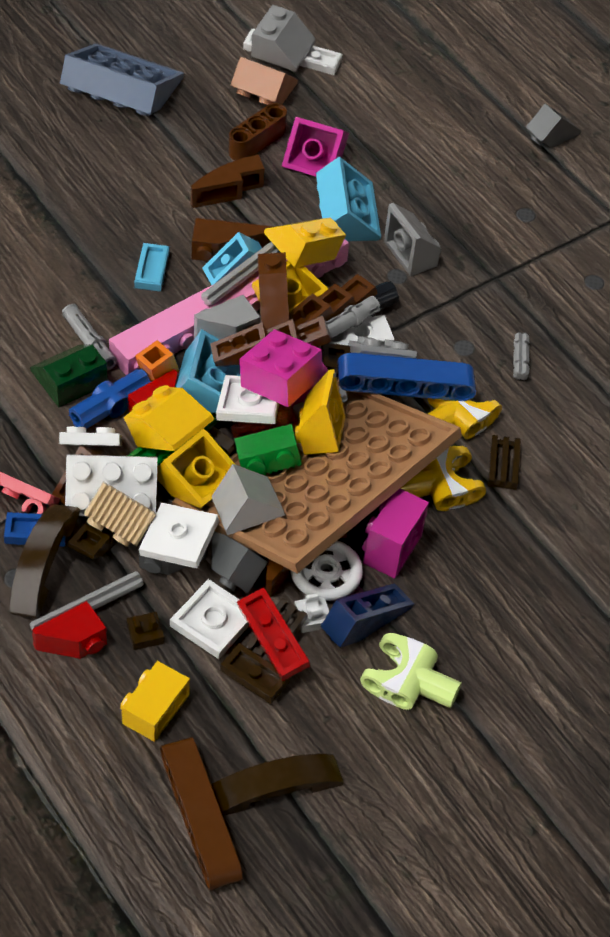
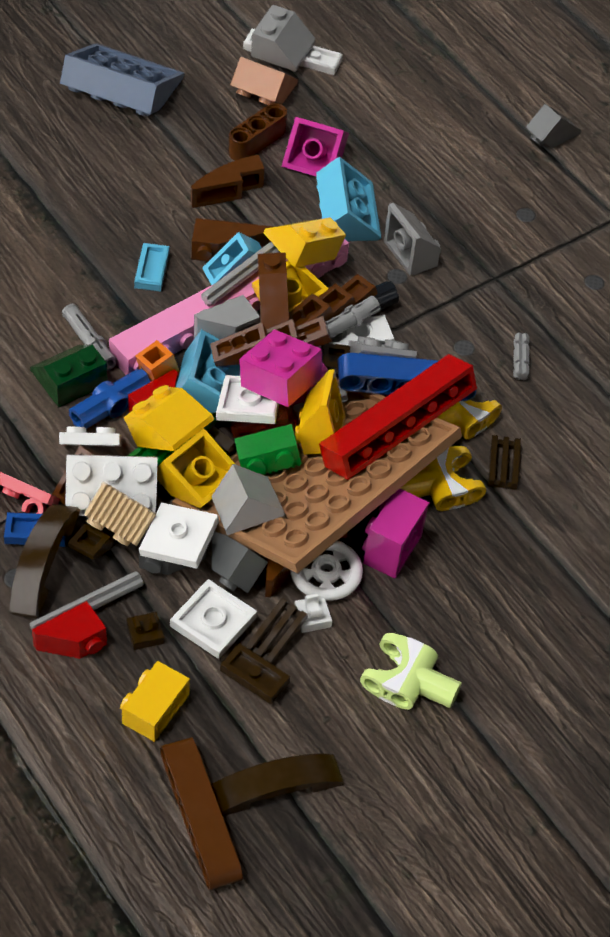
red plate [237,587,310,681] -> none
dark blue slope [320,583,414,648] -> none
none -> red brick [319,354,477,480]

